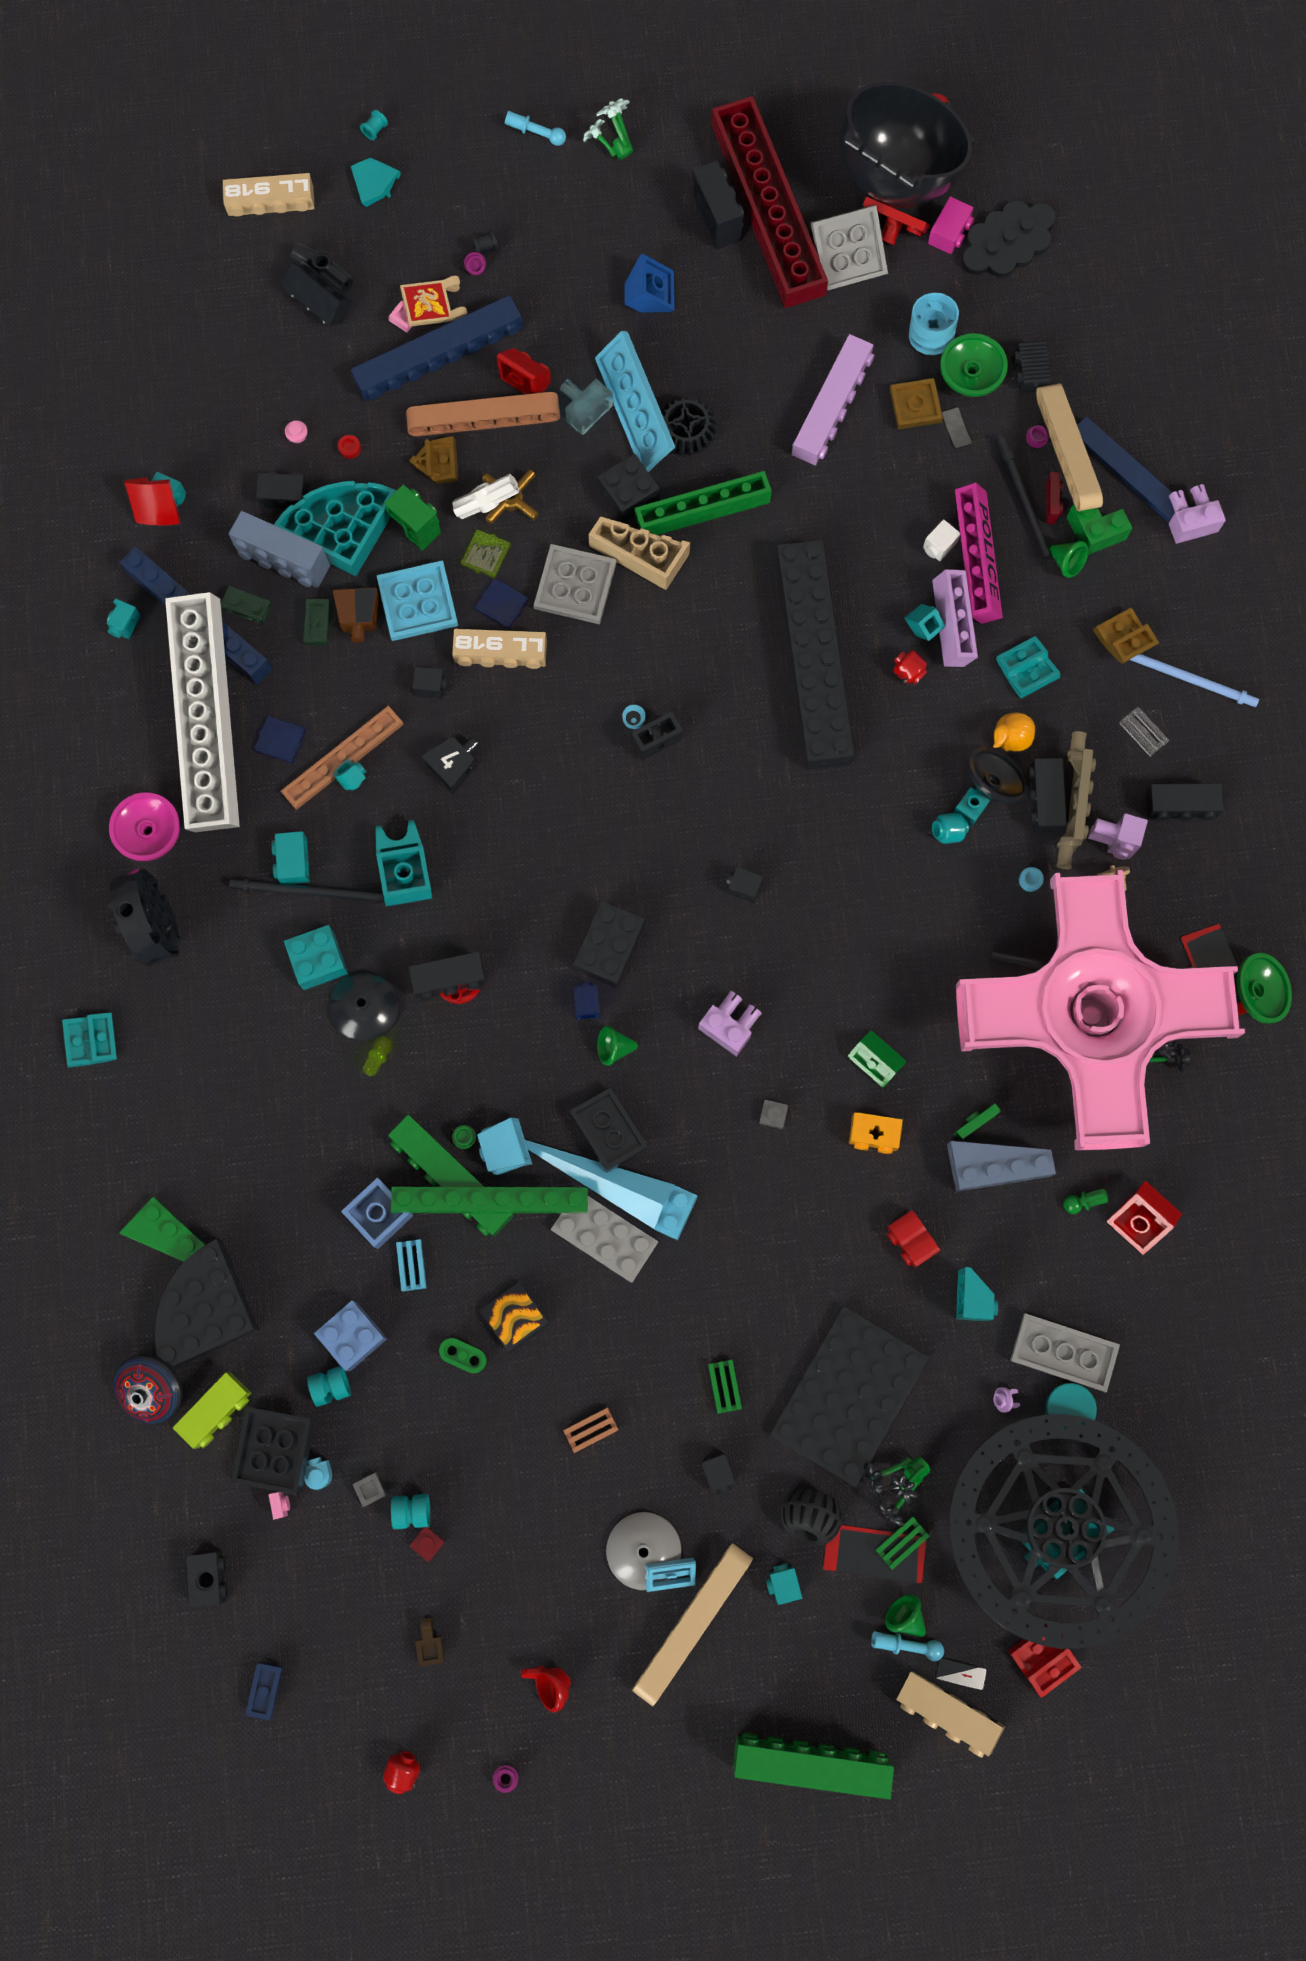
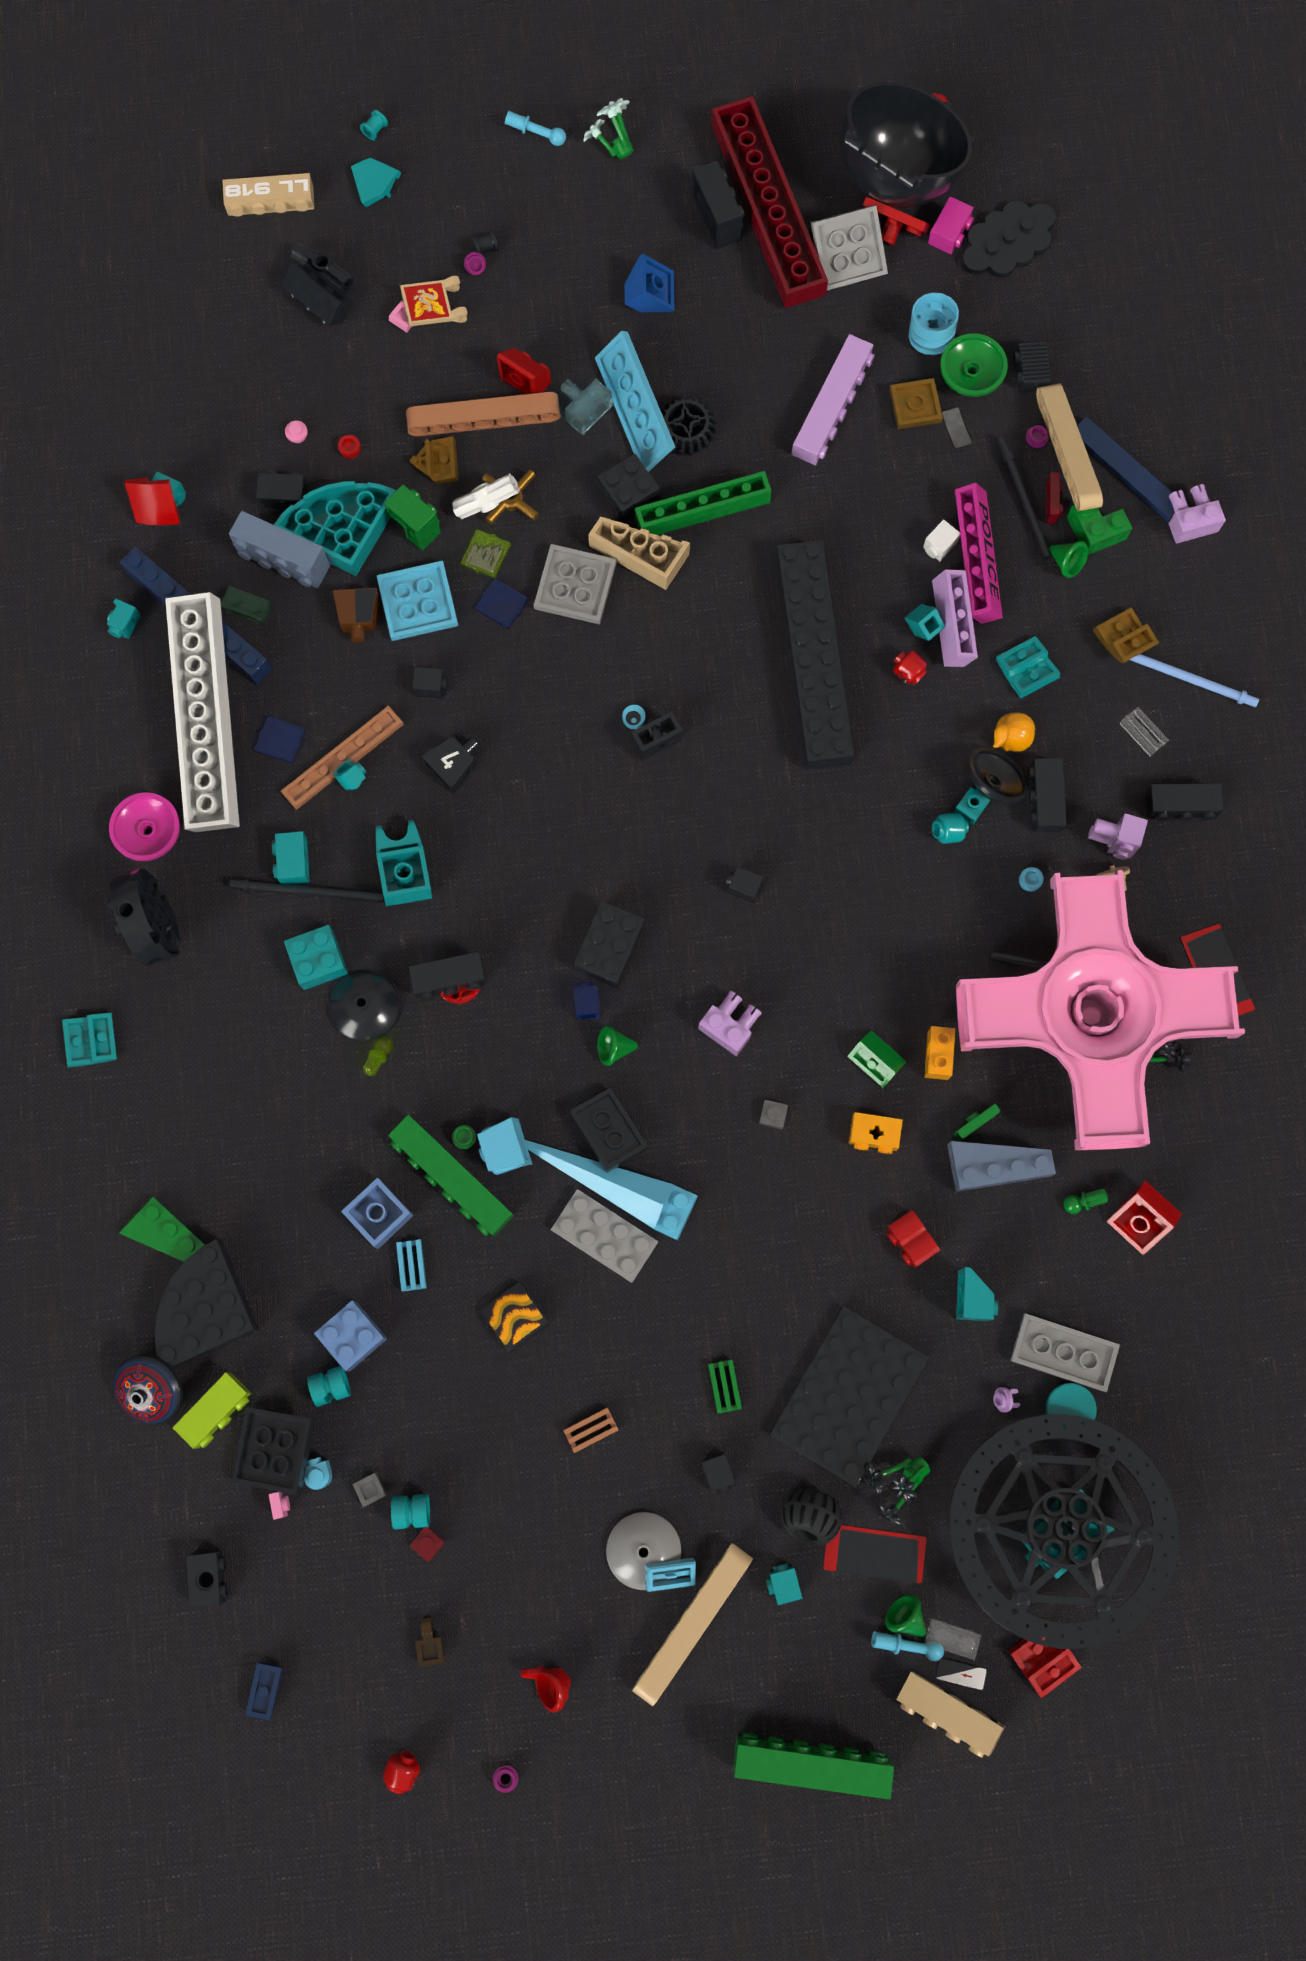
clear green plate [304,599,330,645] -> none
dark blue brick [351,295,523,402] -> none
green plate [391,1187,588,1213] -> none
green plate [439,1338,487,1373] -> none
tan brick [452,629,547,669] -> none
green tile [875,1516,930,1570] -> none
dark tan plate [1056,731,1096,869] -> none
green dish [1236,953,1292,1024] -> none
none -> light orange brick [924,1026,955,1080]
none -> clear plate [925,1618,981,1660]

